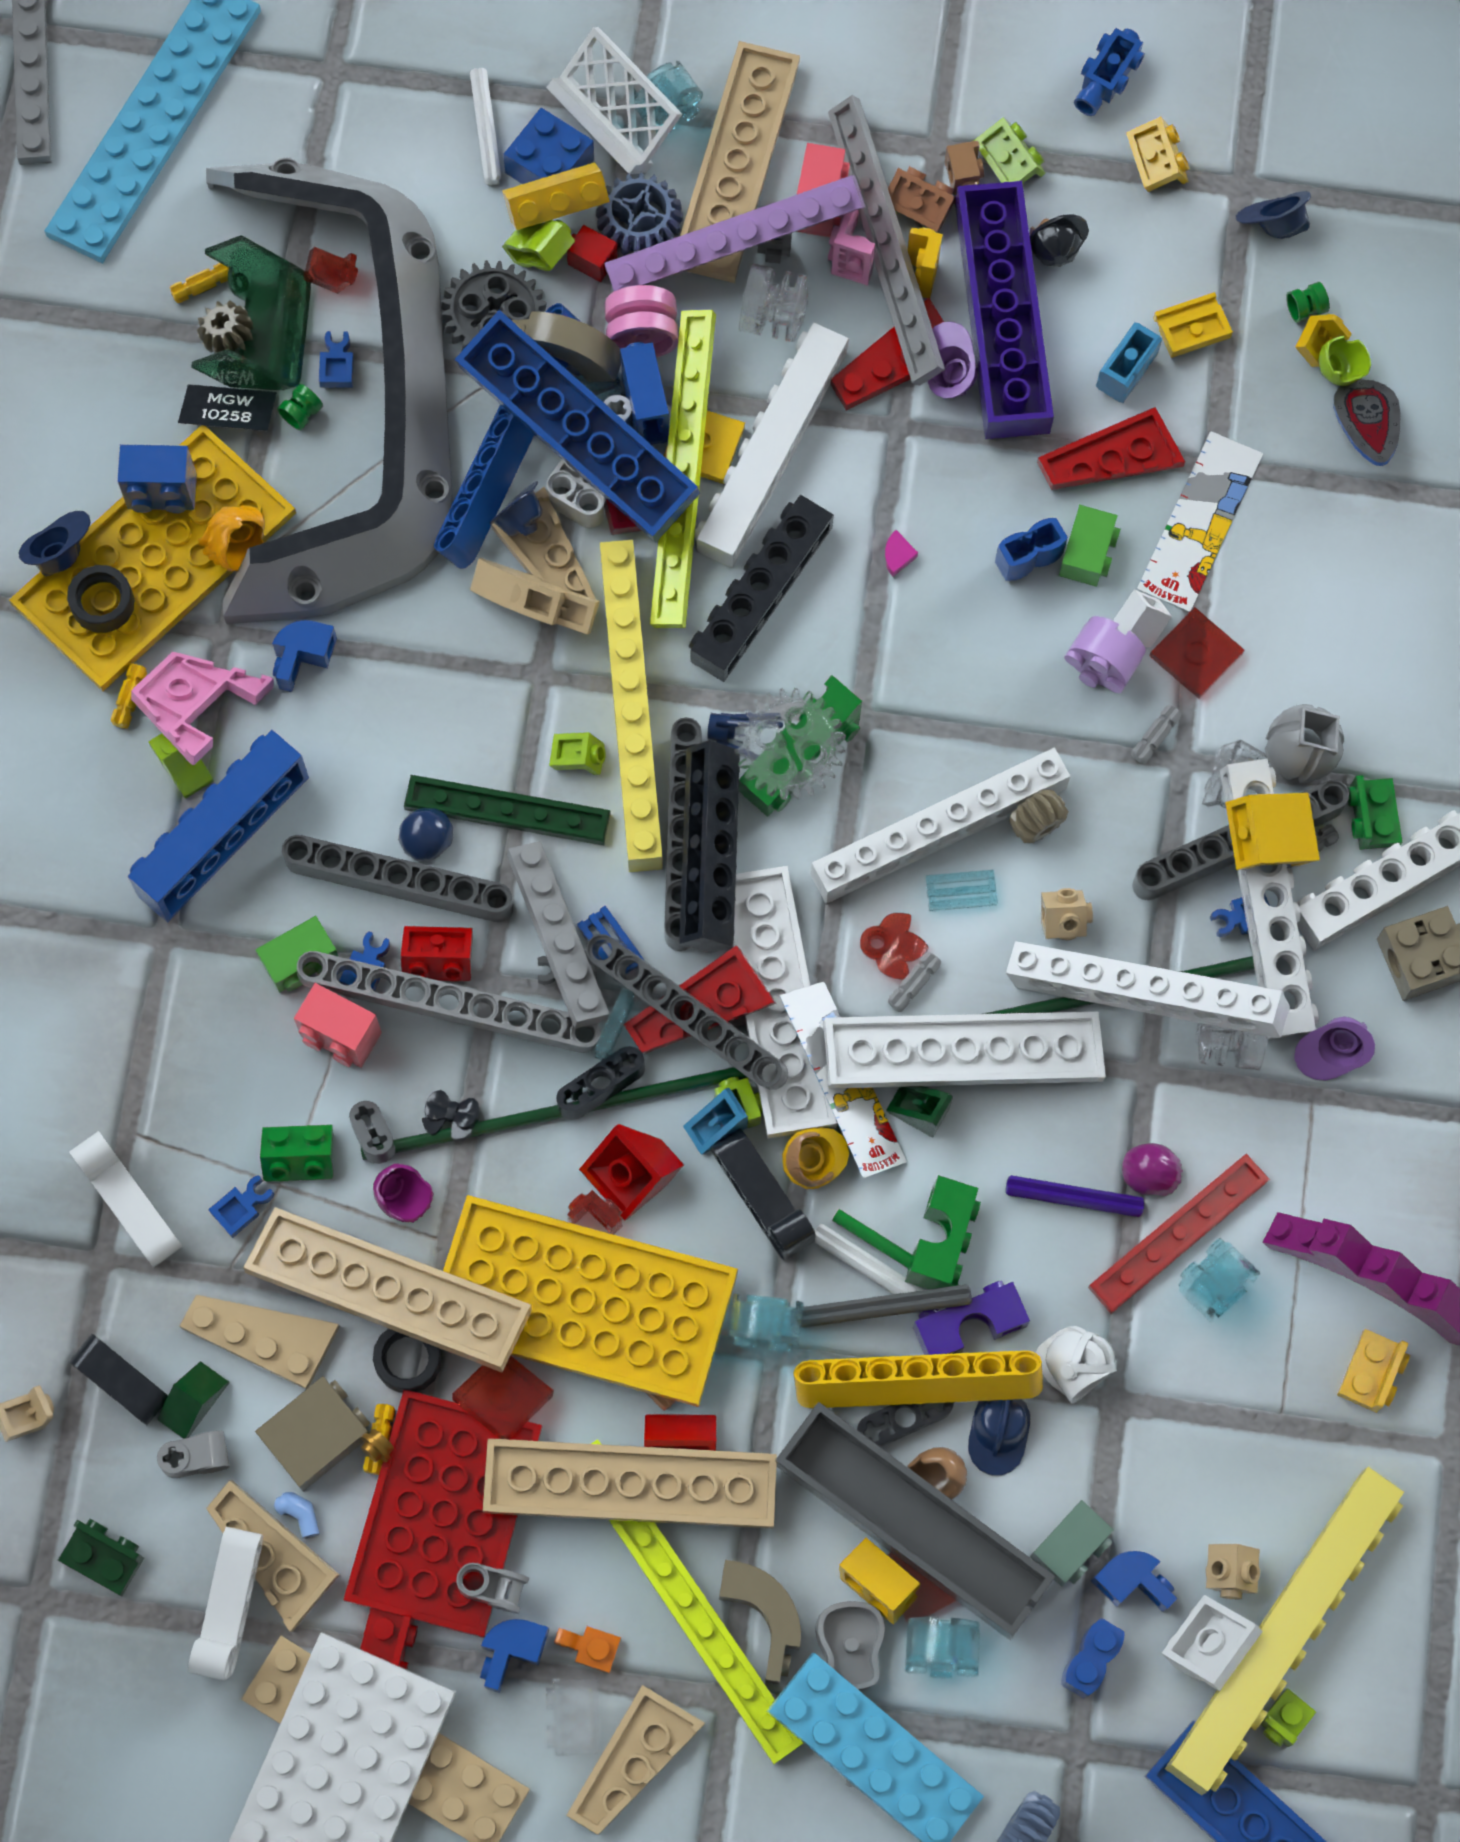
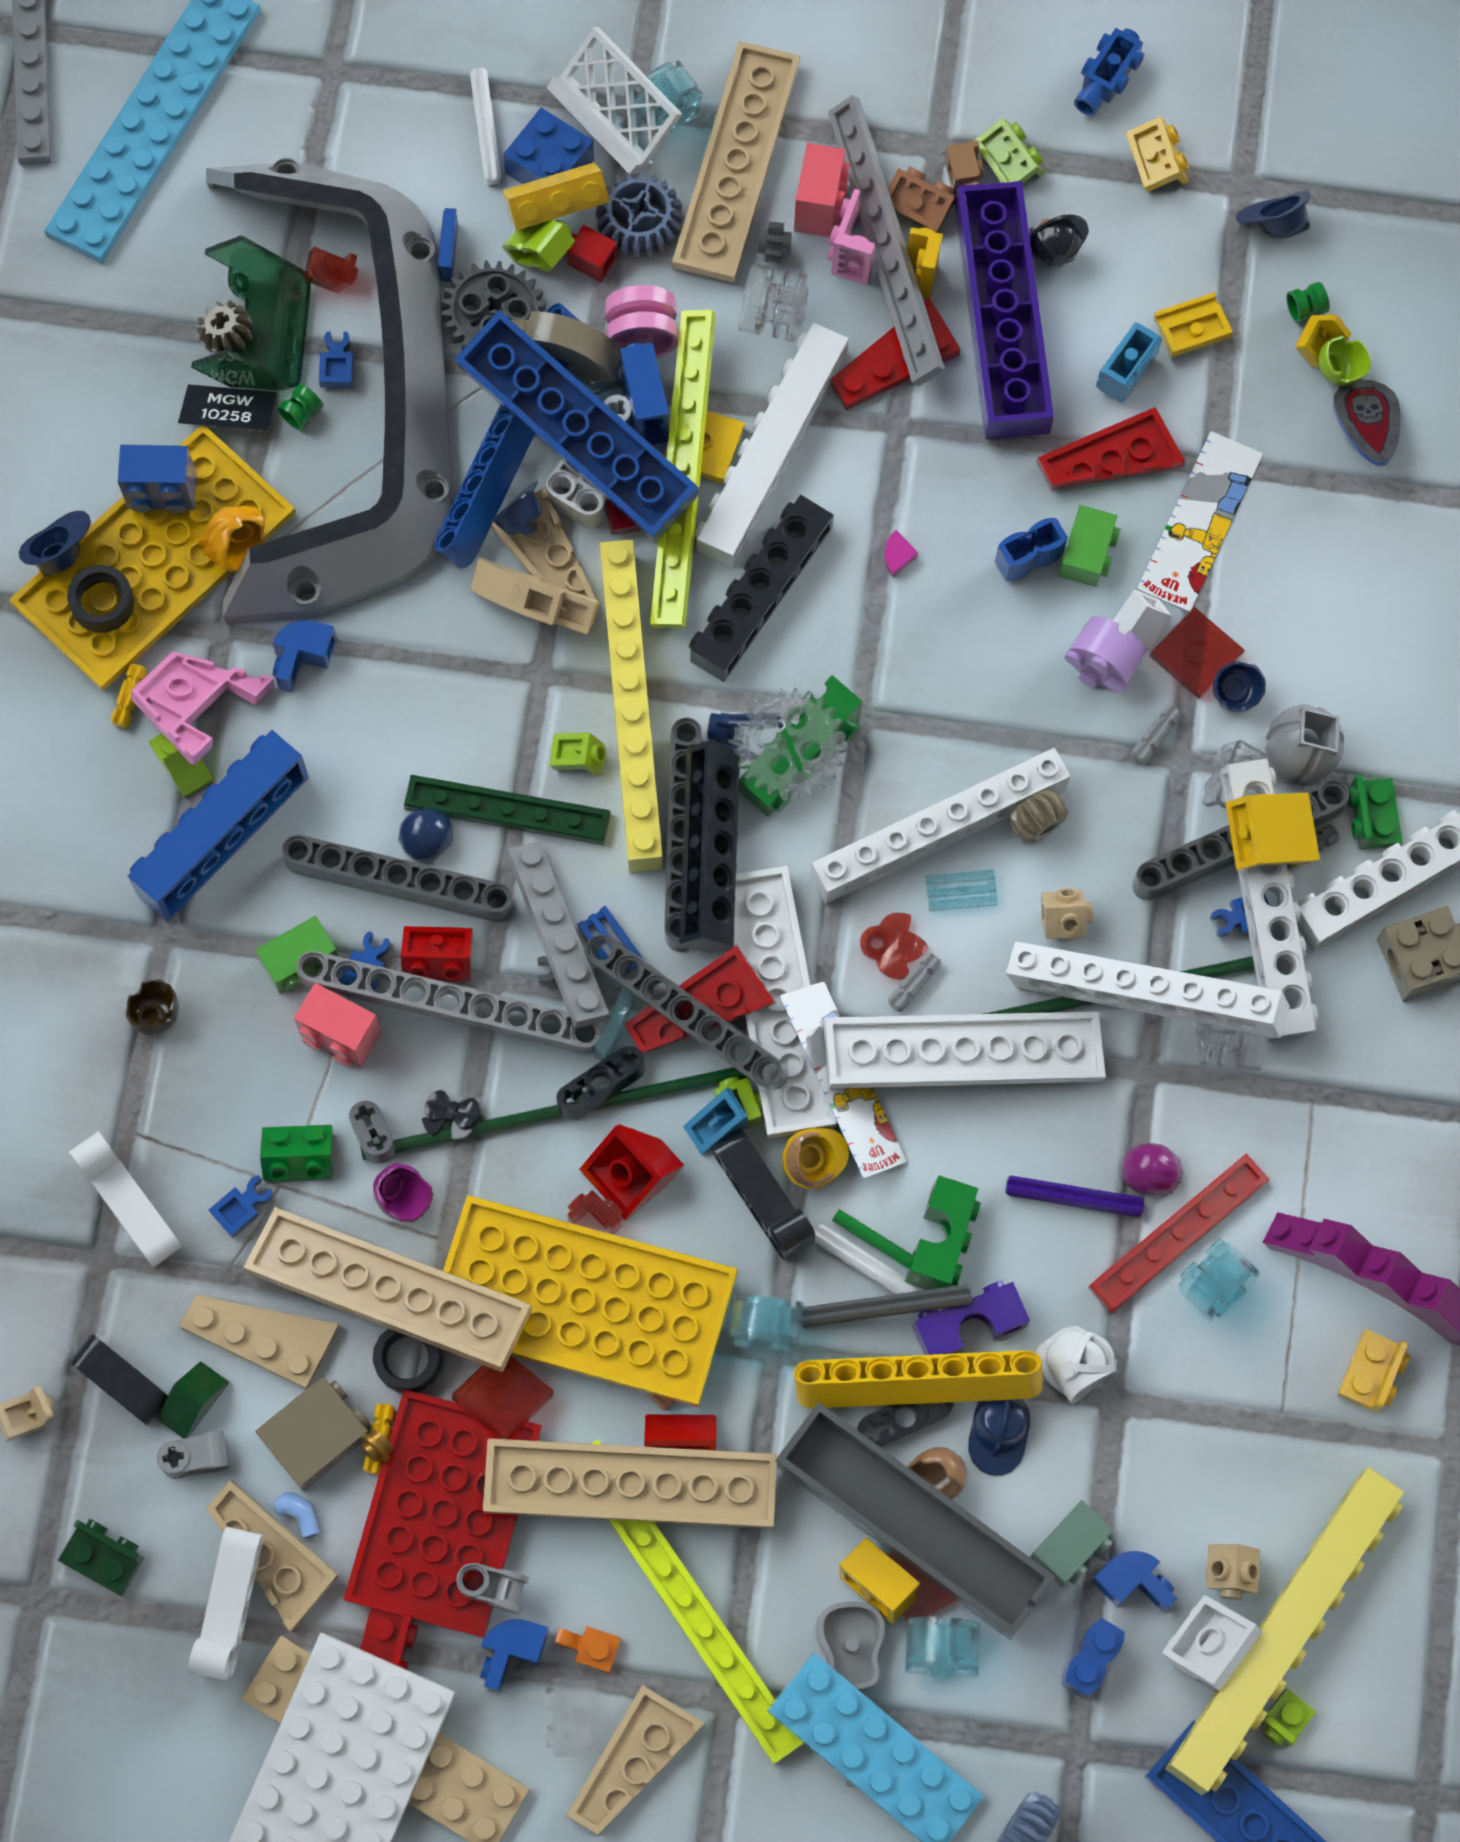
yellow axle [169,261,232,303] -> none
lavender brick [604,175,865,291] -> none
dark tan arch [719,1560,801,1685] -> none
dark green slope [886,1086,953,1138] -> none
medium lavender piece [928,322,978,399] -> none
medium lavender piece [1294,1016,1375,1081] -> none
none -> dark brown hair [126,979,179,1035]
none -> blue tile [438,208,458,282]
none -> dark blue hair [1213,661,1266,712]

